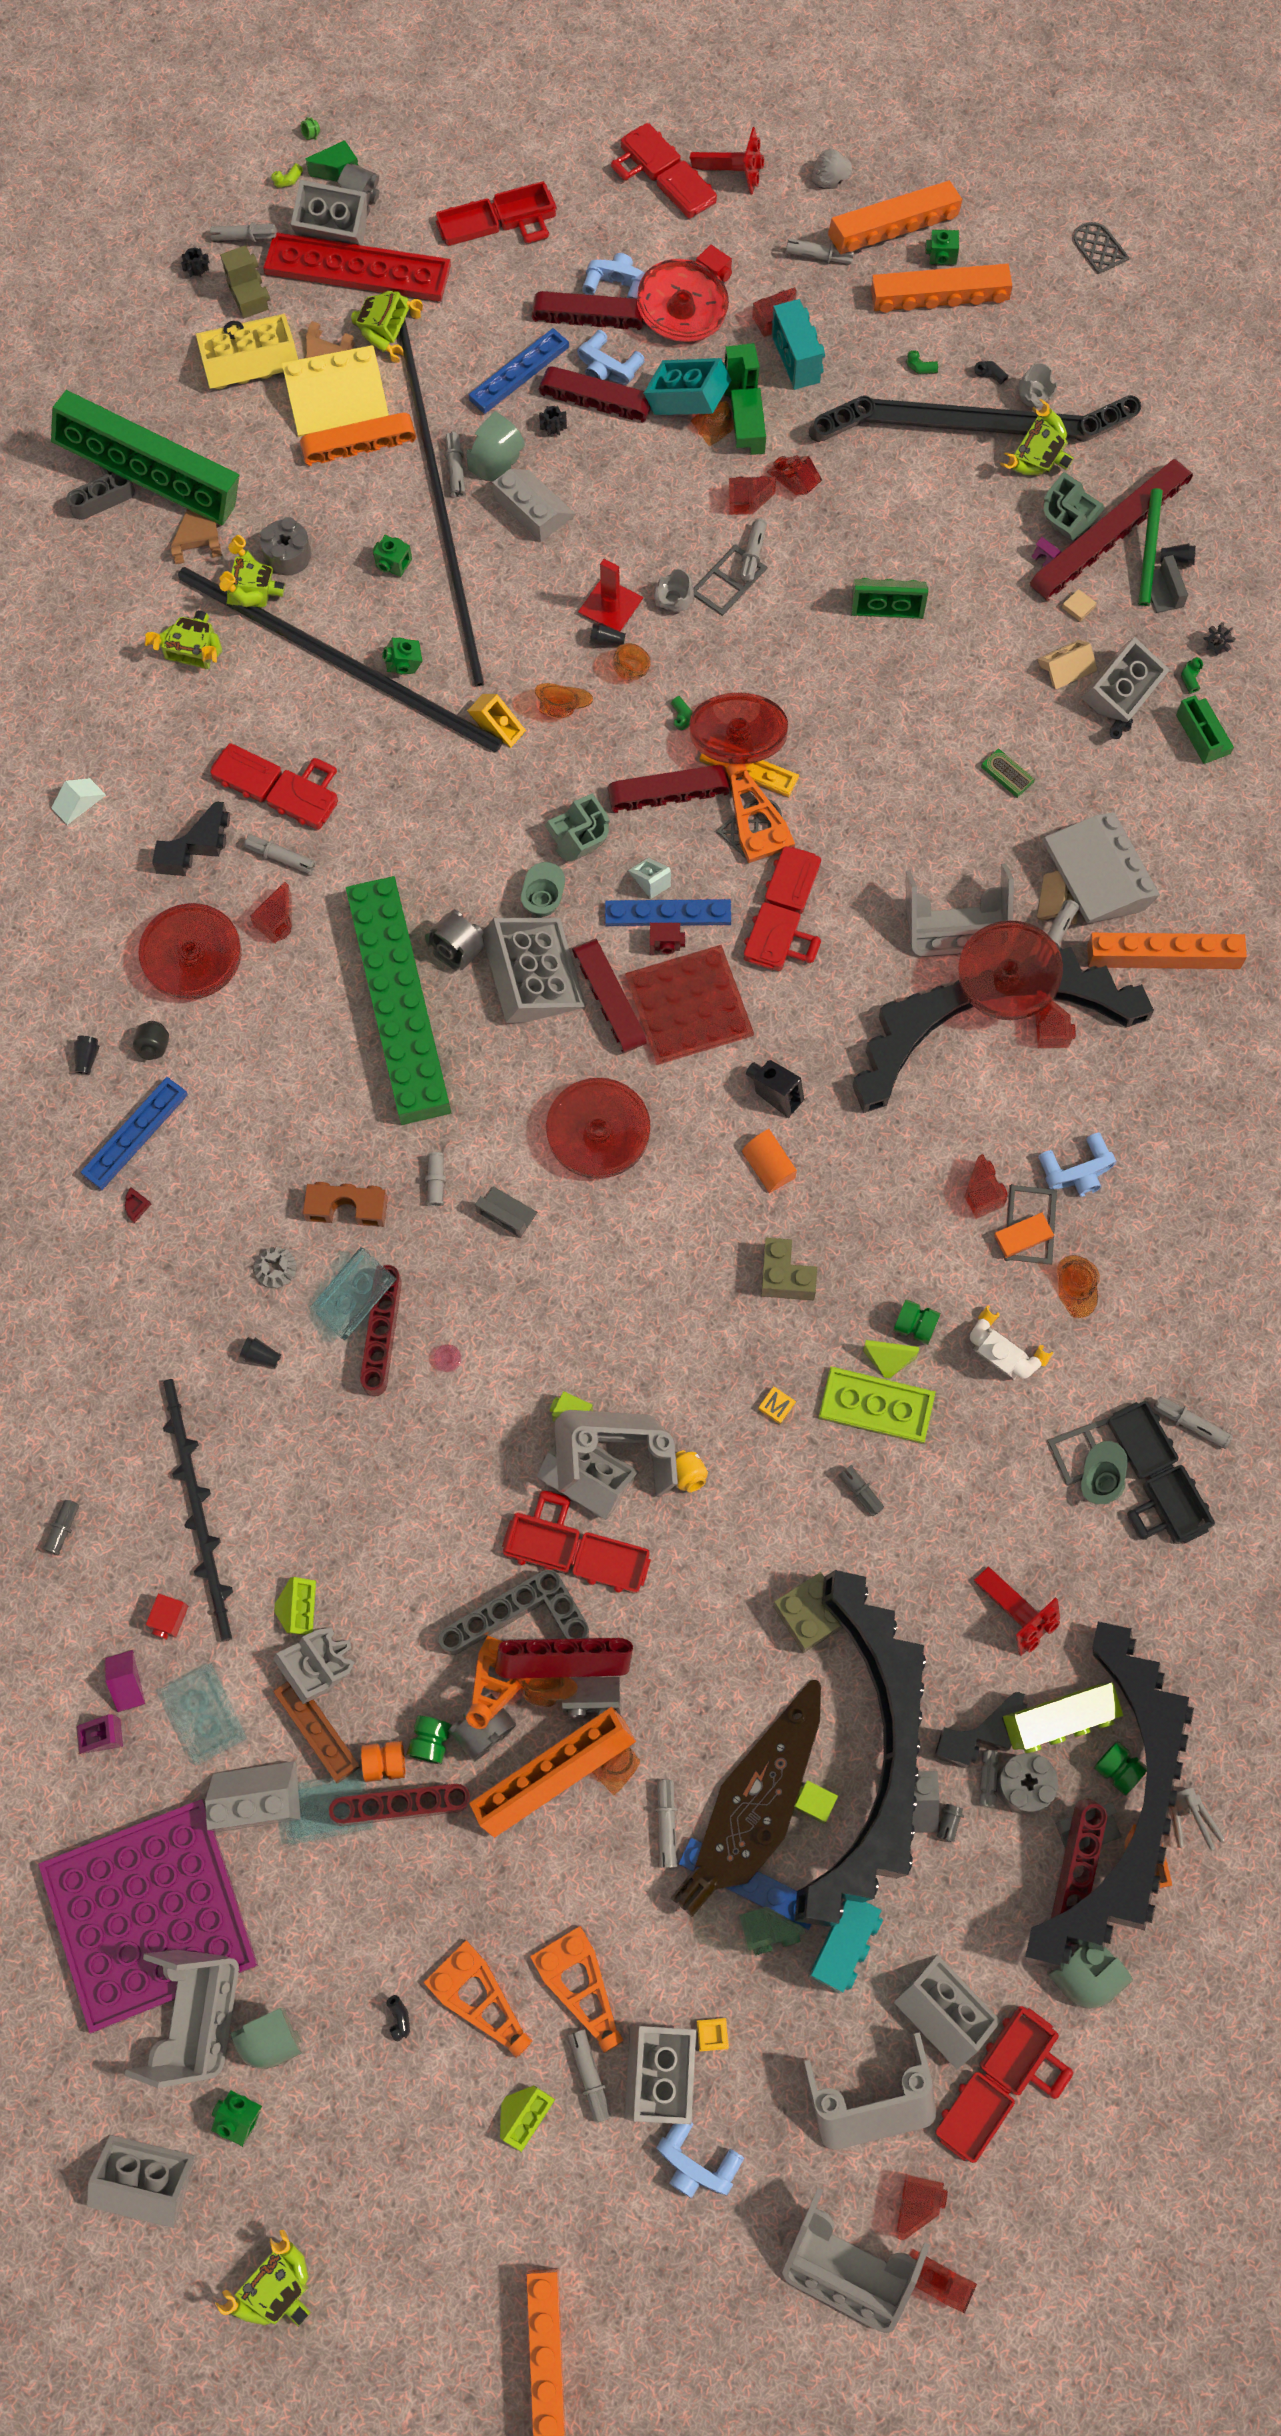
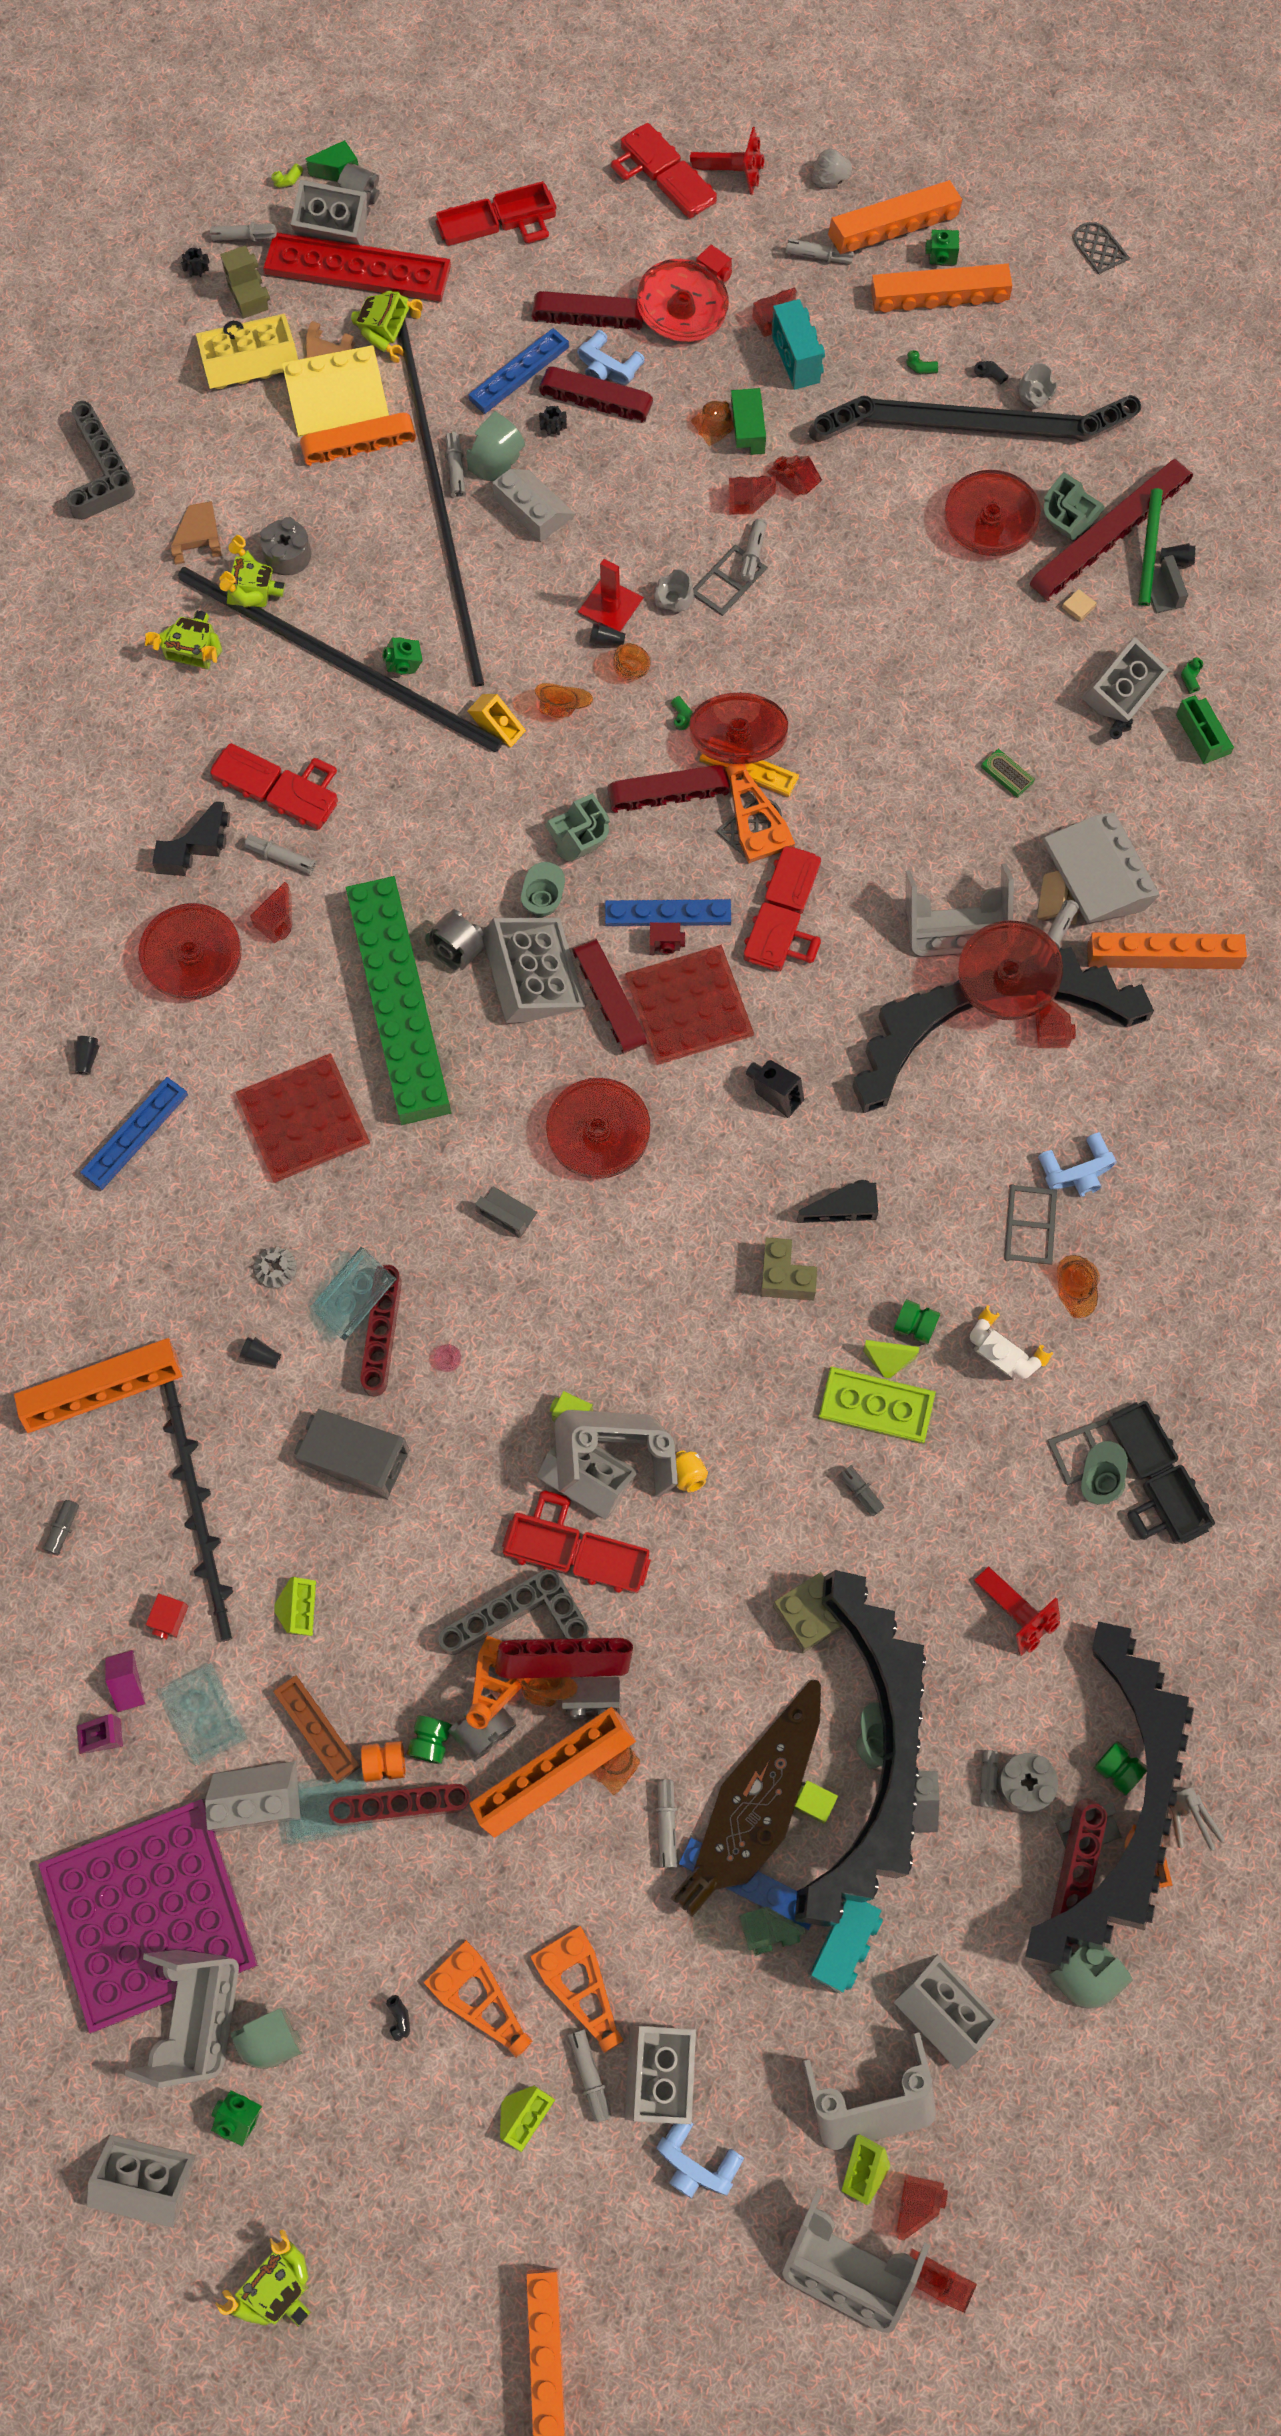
green brick [51,390,240,526] -> none
light aqua slope [52,778,106,825] -> none
dark red tile [125,1187,151,1223] -> none
pearl dark grey head [133,1021,169,1060] -> none
light grey plate [273,1628,355,1704] -> none
bright green plate [300,117,320,140] -> none
dark orange arch [303,1182,388,1227] -> none
green brick [373,535,412,577] -> none
light grey pin [425,1152,446,1206] -> none
light blue connector [582,253,649,299] -> none
light aqua slope [628,858,671,899] -> none
teal brick [644,358,731,415] -> none
yellow tile [697,2018,729,2052] -> none
green piece [724,343,760,397] -> none
orange brick [742,1128,797,1193] -> none
yellow tile [758,1386,796,1424] -> none
green slope [851,578,928,619] -> none
black arch [934,1692,1028,1768] -> none
red piece [935,2006,1073,2163] -> none
dark grey pin [937,1804,964,1843] -> none
clear red slope [964,1154,1008,1219] -> none
orange tile [994,1213,1054,1258] -> none
lime torso [1000,399,1074,476] -> none
brick [1003,1682,1124,1753] -> none
magenta tile [1032,537,1061,567] -> none
tan panel [1037,640,1097,689] -> none
light grey axle [1154,1396,1233,1449] -> none
black gear [1203,622,1236,655] -> none
none -> orange brick [14,1338,183,1433]
none -> clear red plate [235,1053,370,1183]
none -> dark grey slope [294,1409,410,1499]
none -> black slope [798,1180,878,1223]
none -> lime slope [841,2134,890,2205]
none -> sand green piece [856,1702,884,1769]
none -> clear red dish [944,470,1041,556]

